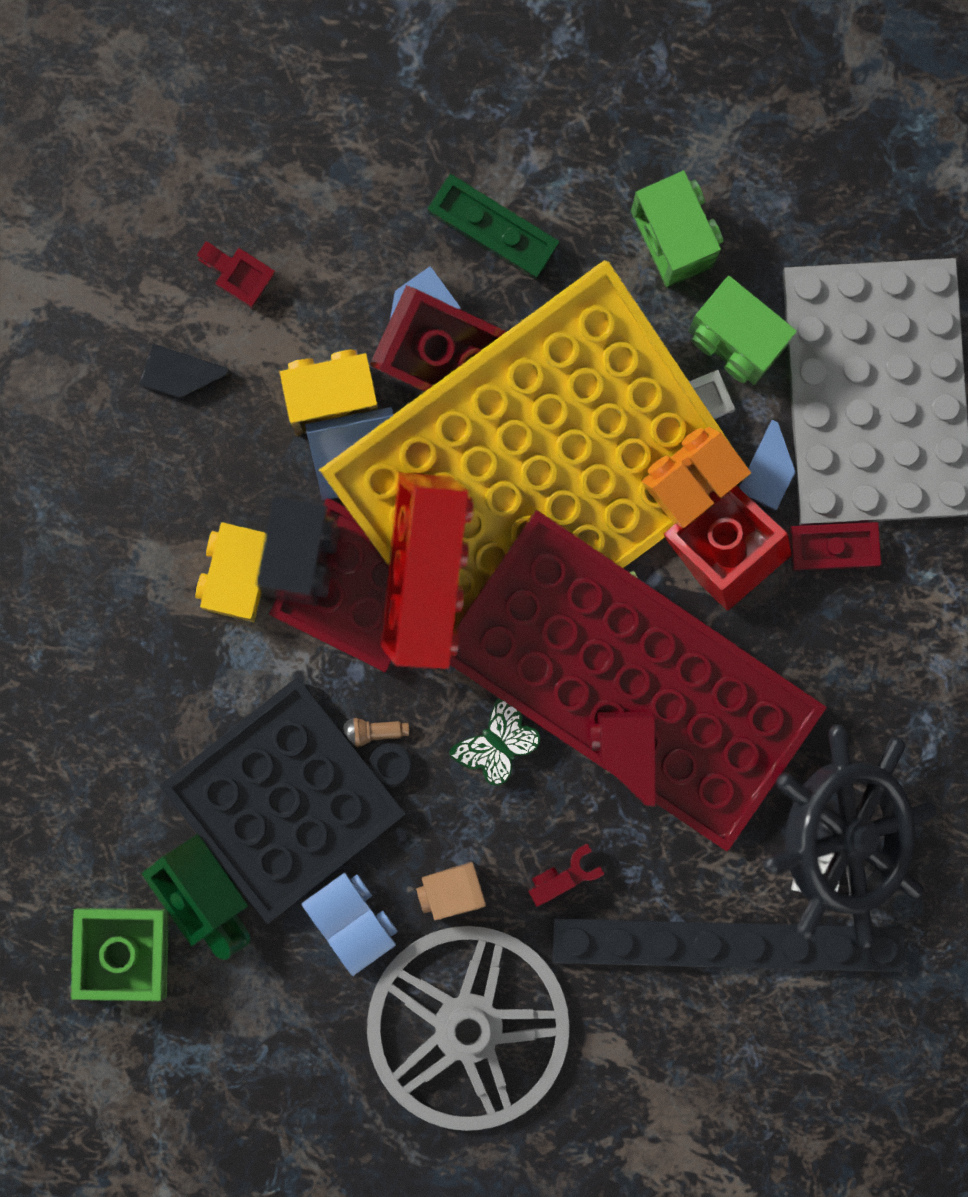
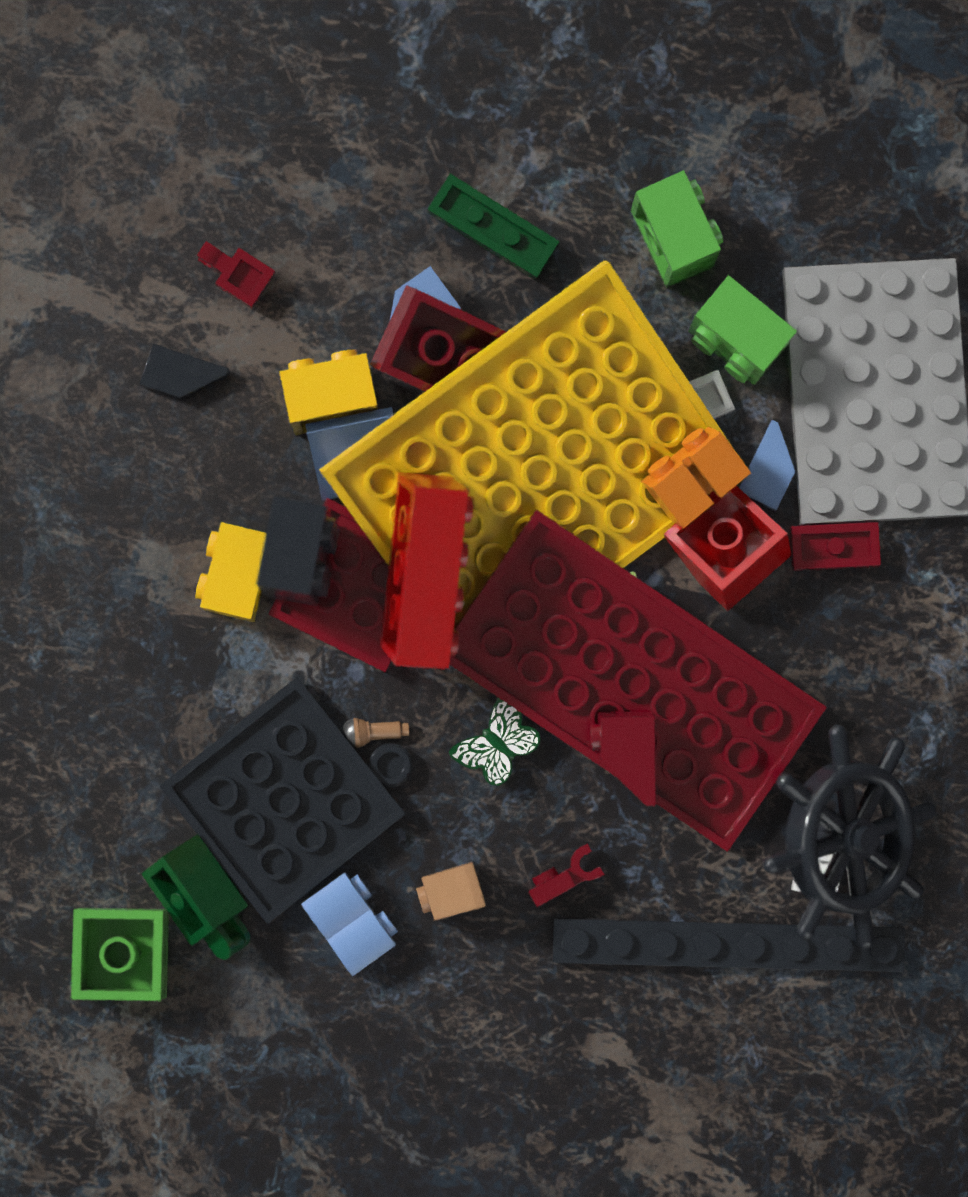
light grey wheel [367,926,569,1130] -> none

